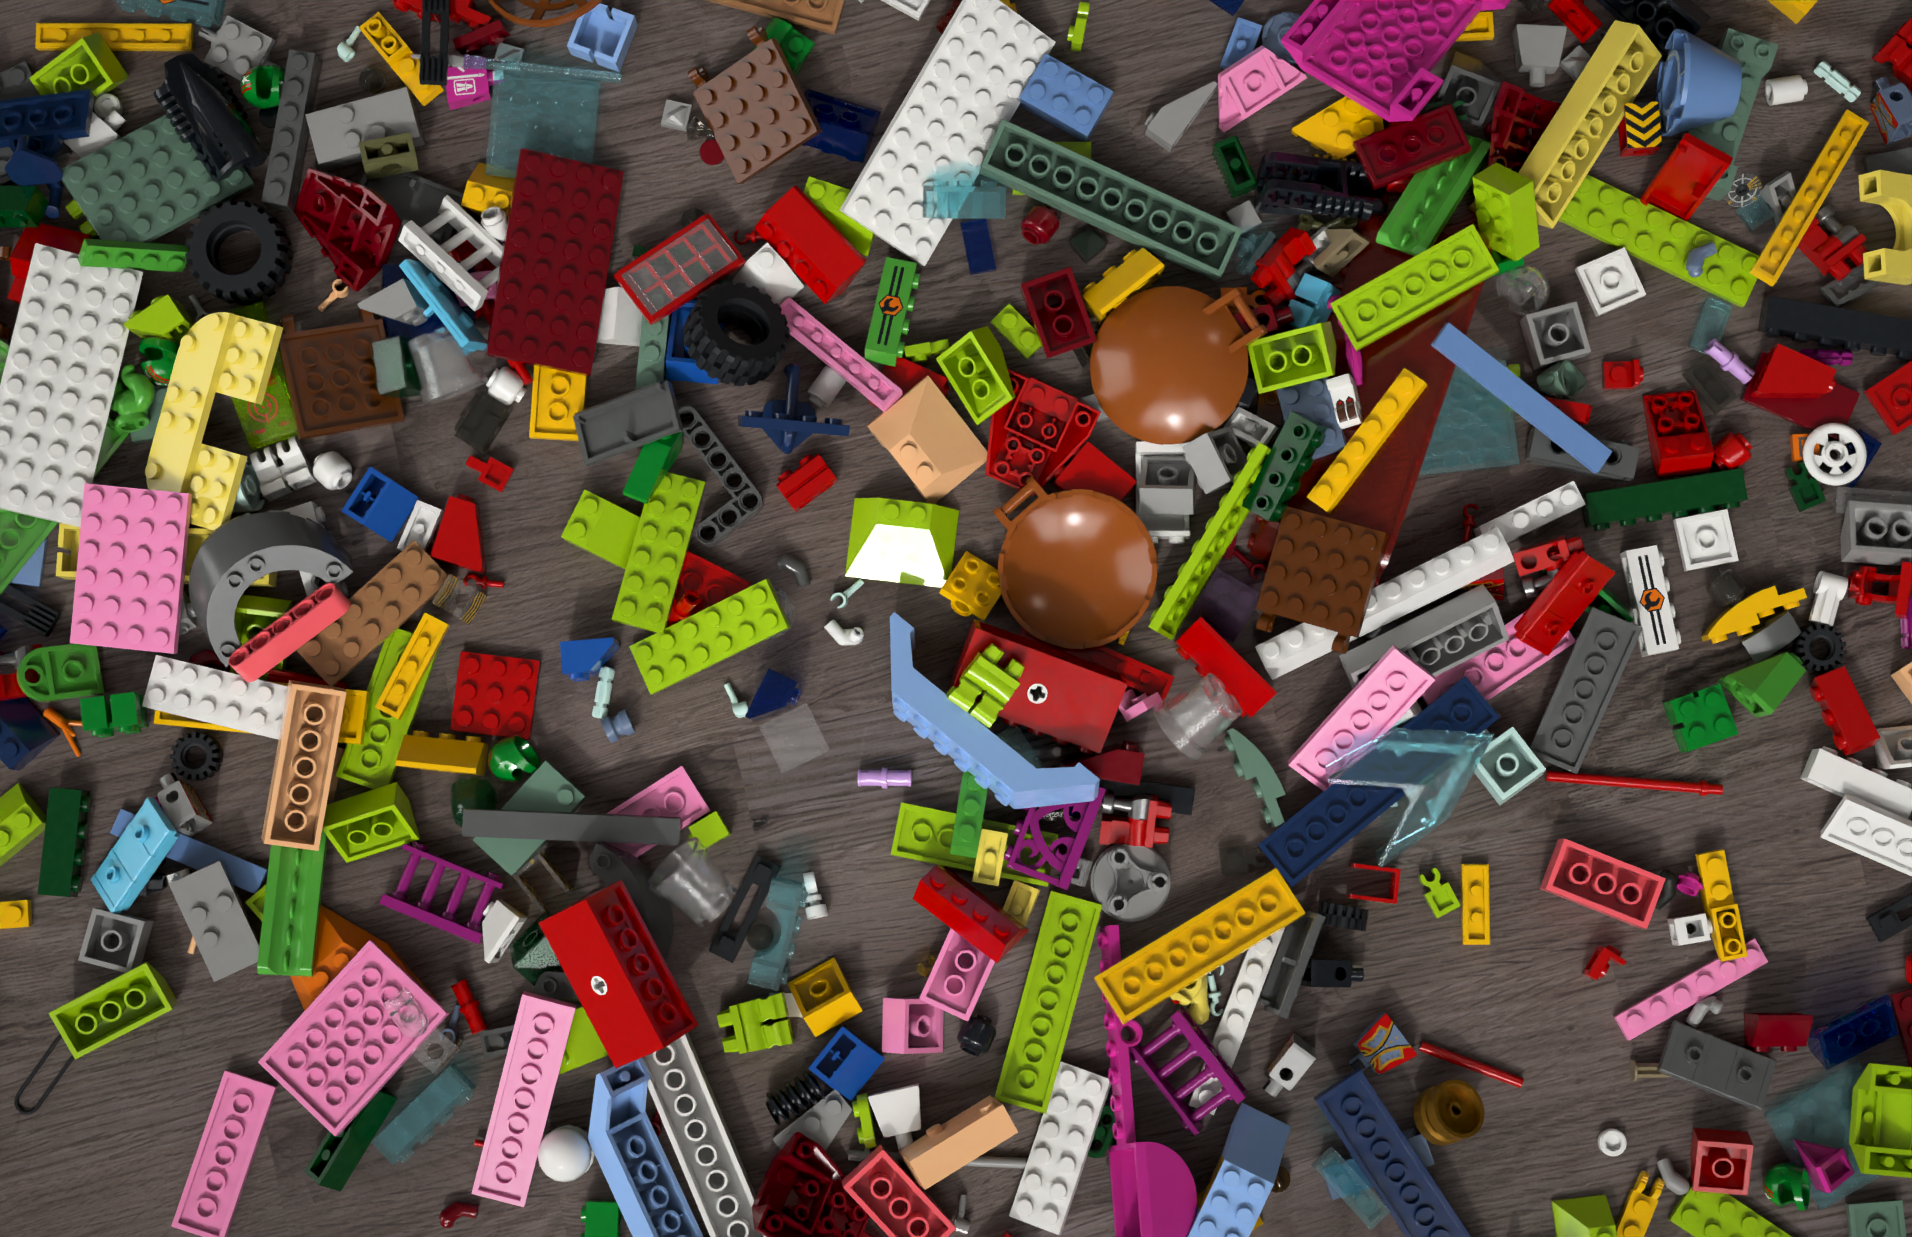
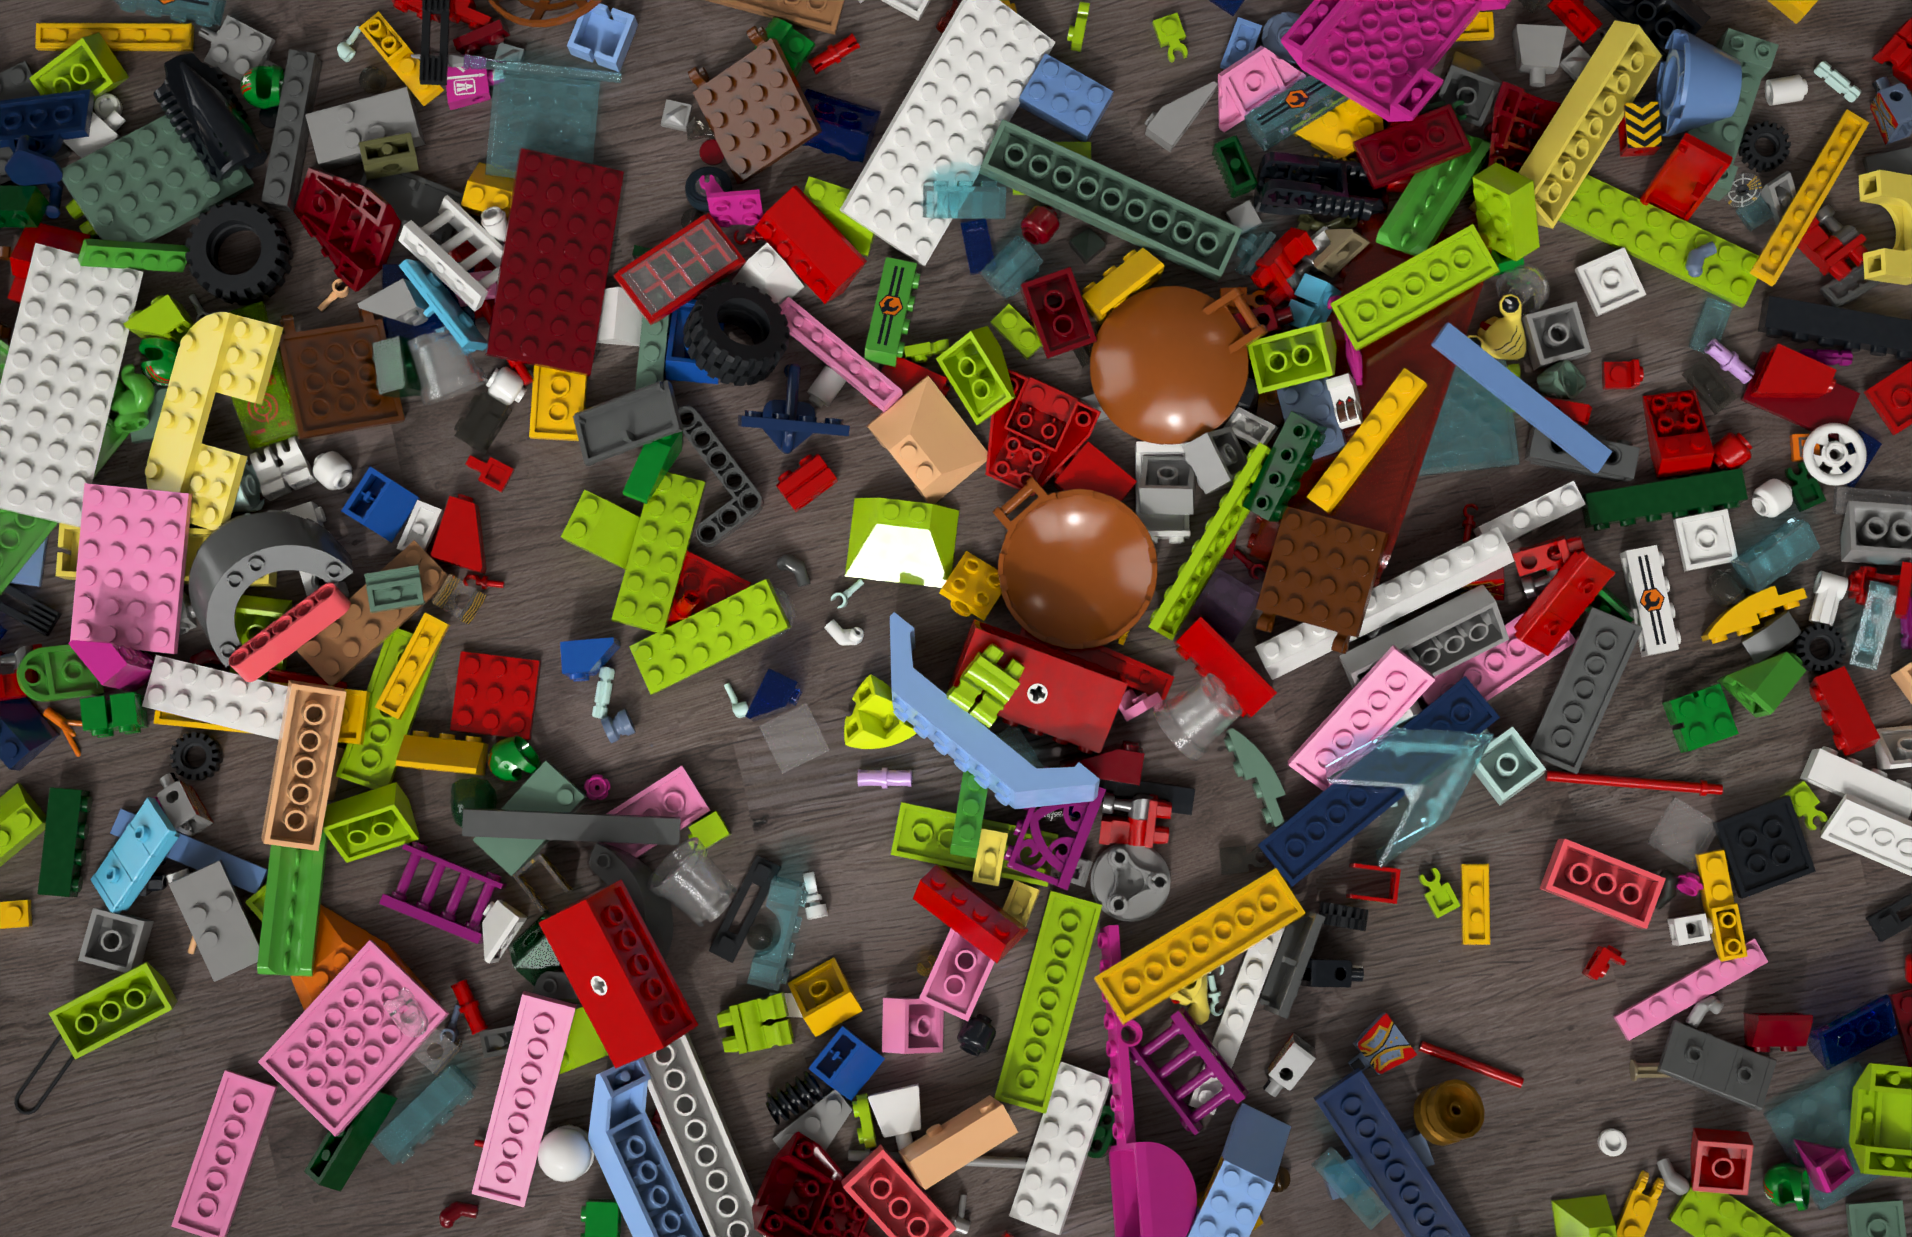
none -> dark pink slope [68,640,154,692]
none -> sand green plate [364,565,425,613]
none -> dark pink plate [584,774,610,800]
none -> dark pink plate [685,166,764,227]
none -> red pin [808,33,861,75]
none -> neon yellow brick [844,674,917,749]
none -> clear light blue brick [980,236,1043,299]
none -> lime plate [1152,13,1188,63]
none -> clear light blue brick [1244,75,1350,152]
none -> light yellow head [1467,294,1526,360]
none -> clear tile [1647,797,1716,871]
none -> black plate [1712,795,1816,899]
none -> clear light blue brick [1731,517,1820,593]
none -> black tyre [1738,121,1791,172]
none -> white head [1752,478,1793,518]
none -> lime plate [1780,781,1828,830]
none -> clear light blue brick [1849,580,1897,671]

